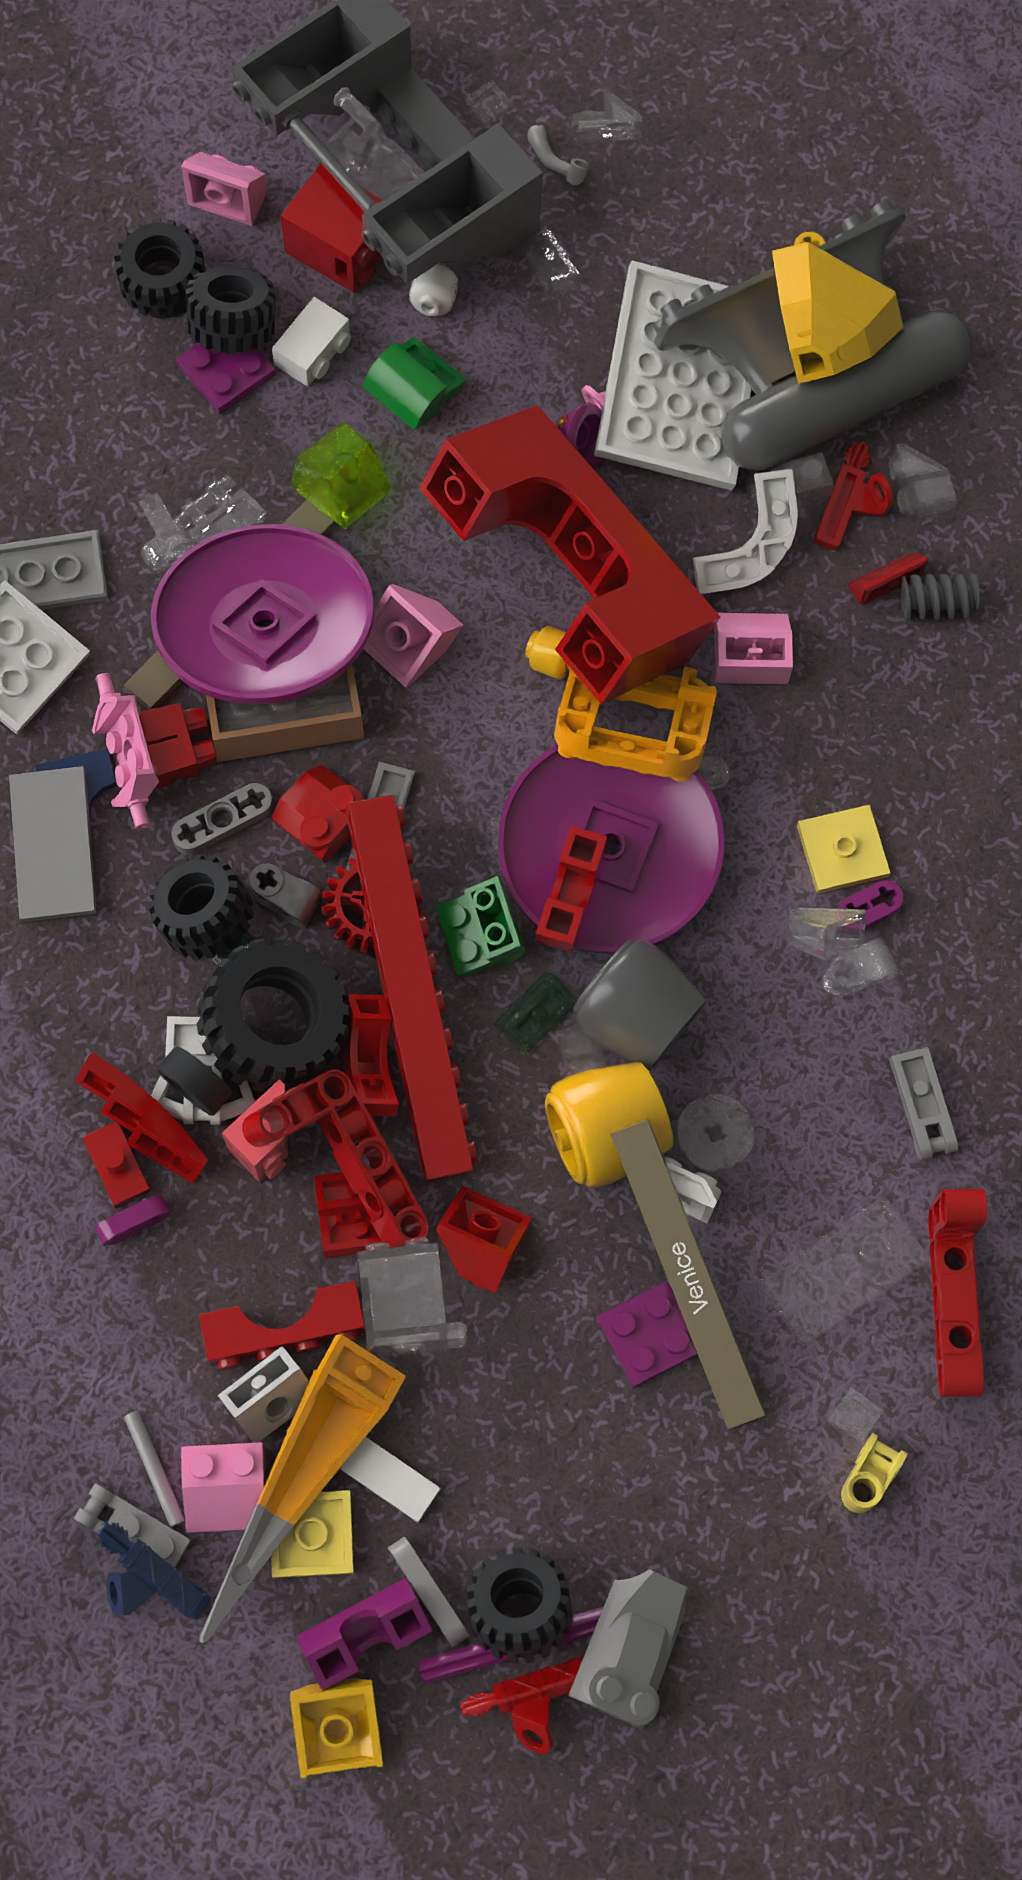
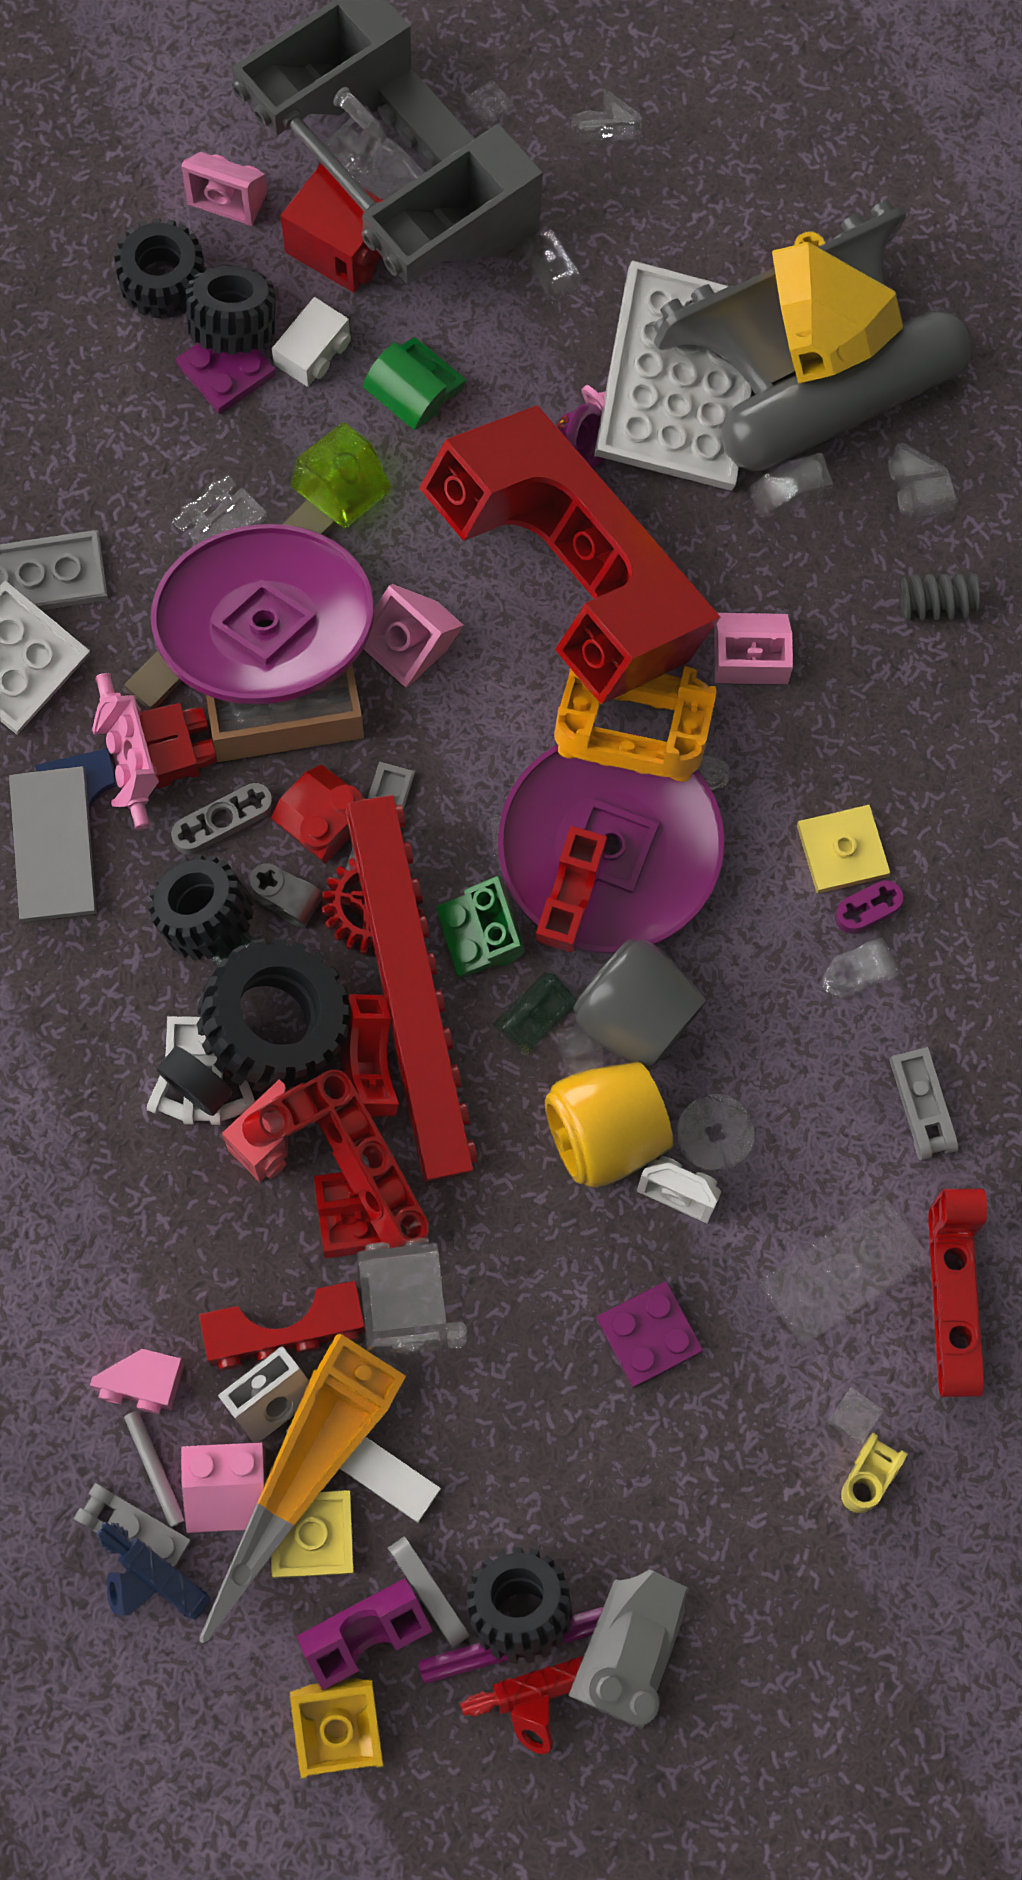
red slope [74,1052,208,1184] -> none
red tile [82,1122,151,1208] -> none
magenta beam [95,1195,171,1247] -> none
clear piece [139,492,194,573] -> none
white head [409,263,459,316] -> none
red slope [436,1186,532,1293] -> none
yellow head [525,626,570,680] -> none
light grey piece [527,125,589,185] -> none
dark tan tile [610,1118,765,1429] -> none
white plate [693,469,798,594] -> none
clear slope [789,907,866,961] -> none
red piece [814,441,893,551] -> none
red slope [848,553,928,605] -> none
none -> bright pink slope [90,1349,185,1414]

